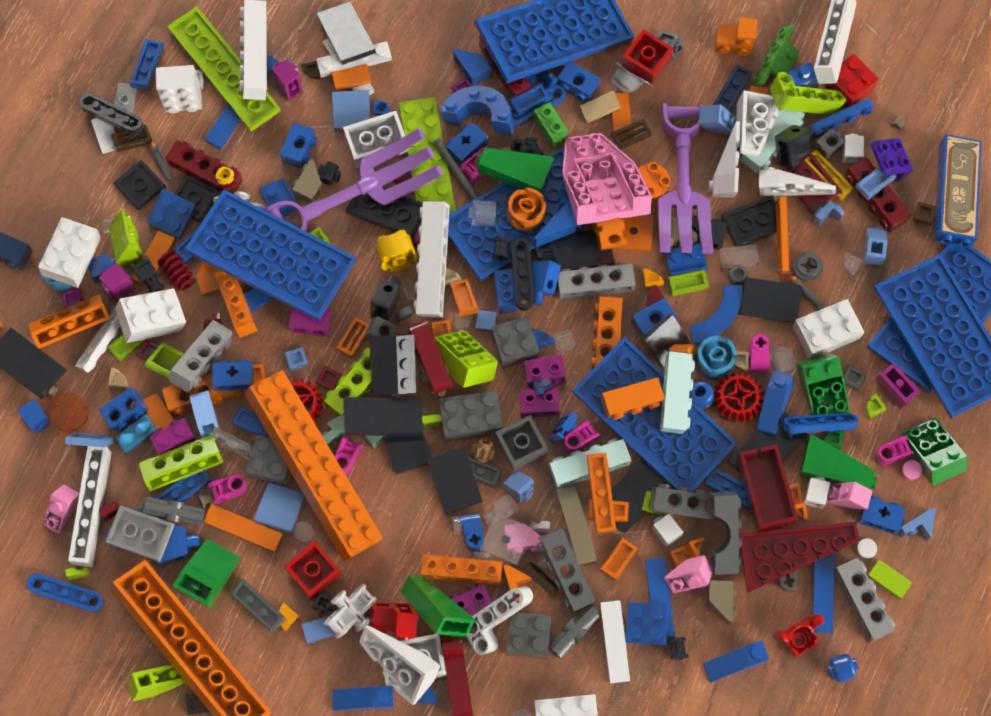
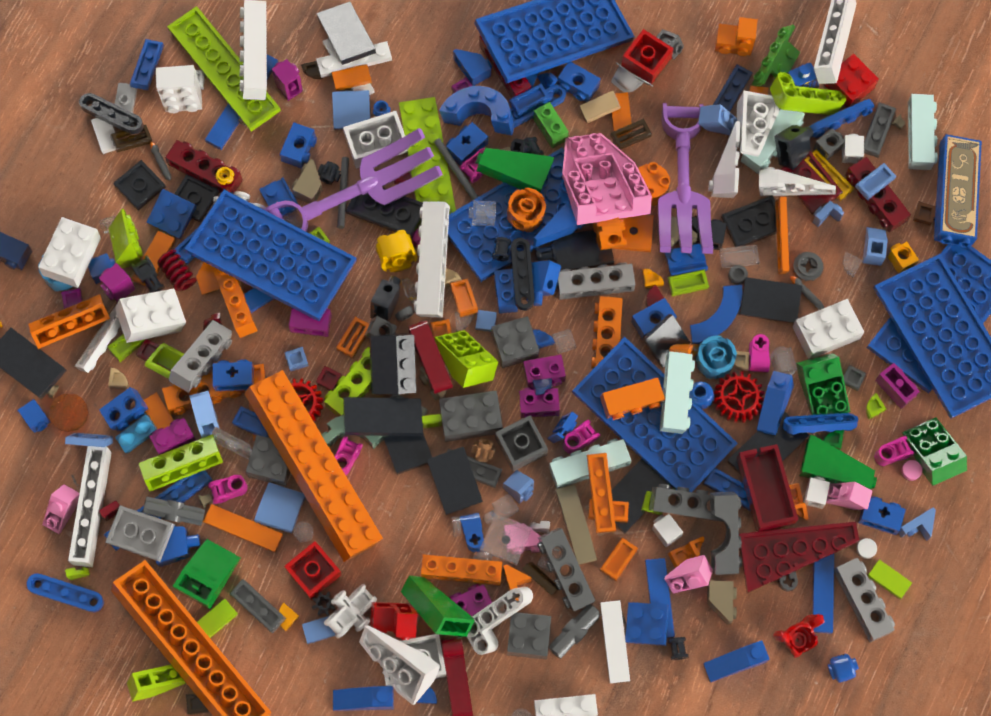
dark purple bracket [870,138,913,182] -> none
none -> lime tile [197,599,238,638]
none -> dark grey bar [337,157,349,229]
none -> dark grey tile [864,102,896,158]
none -> light orange brick [887,242,919,274]
none -> light aqua brick [908,94,938,170]

